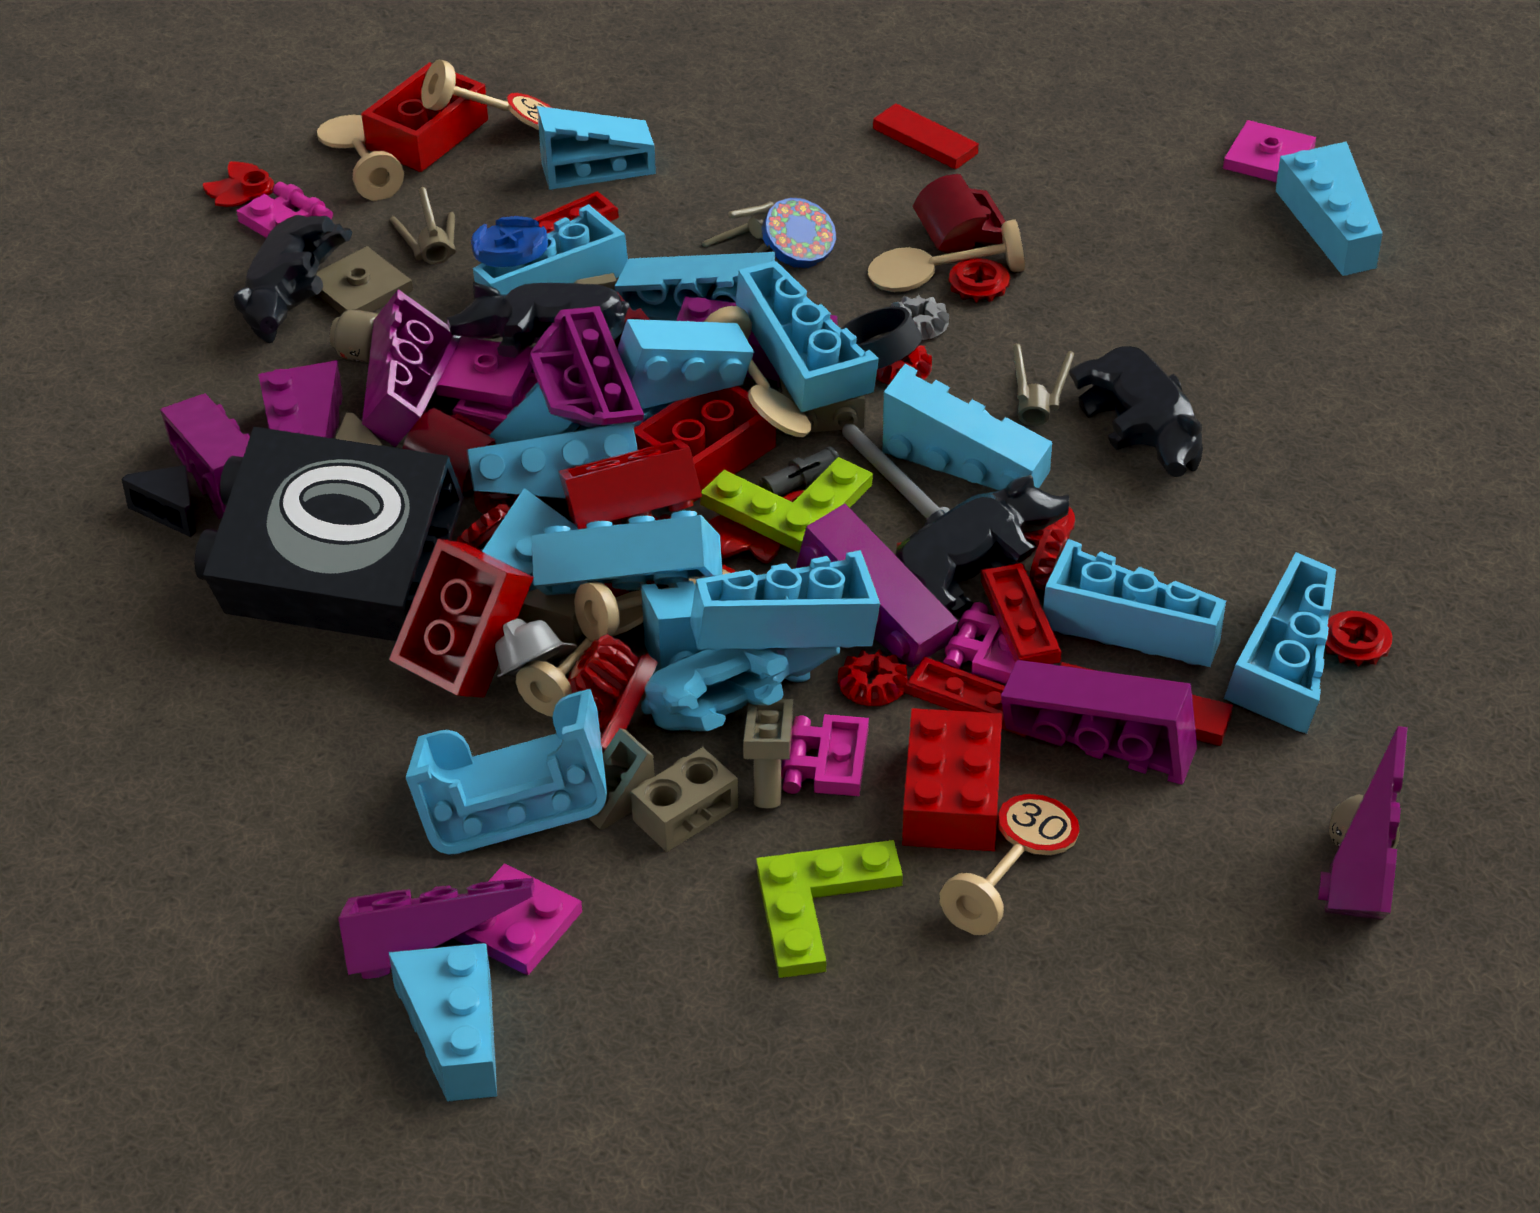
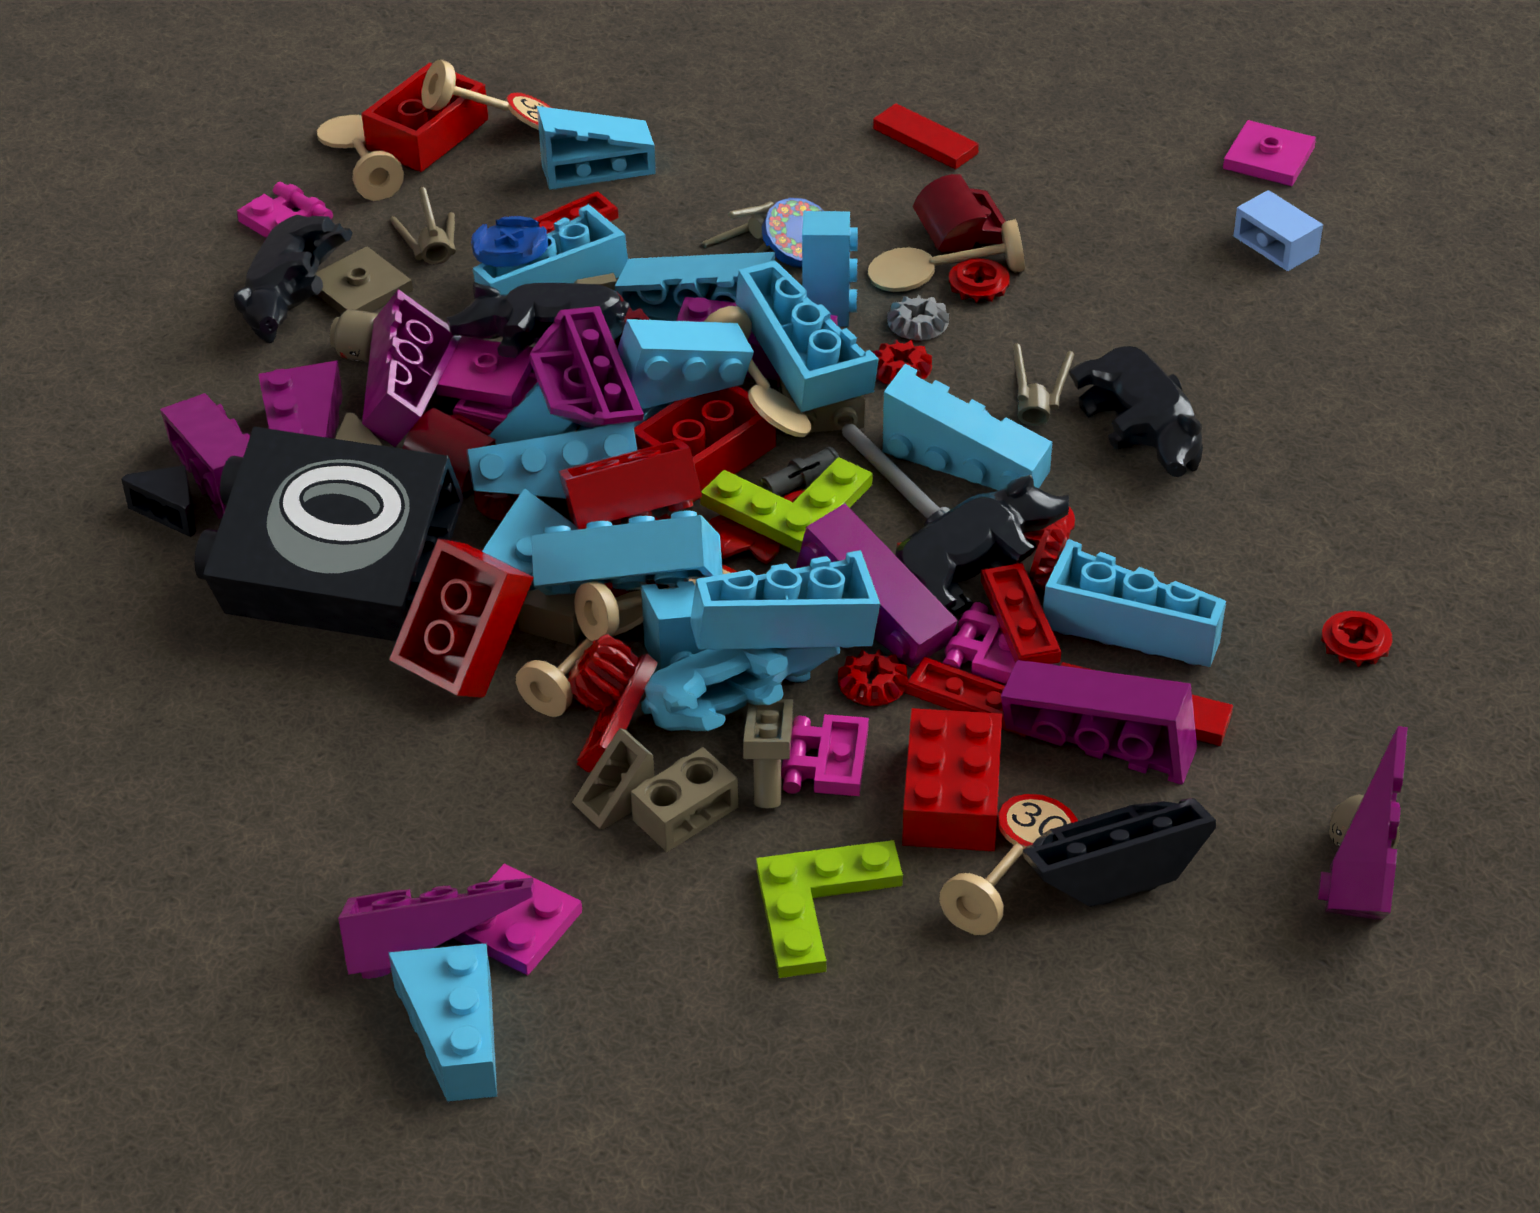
red plate [203,161,274,207] -> none
medium azure windscreen [406,689,607,855] -> none
red gear [457,504,510,550] -> none
light grey piece [495,619,577,677] -> none
black tyre [841,306,922,369] -> none
medium azure wedge [1224,552,1336,734] -> none
medium azure wedge [1276,141,1382,276] -> none
none -> medium azure wedge [802,211,858,327]
none -> black wedge [1023,798,1216,907]
none -> light blue brick [1233,190,1323,271]

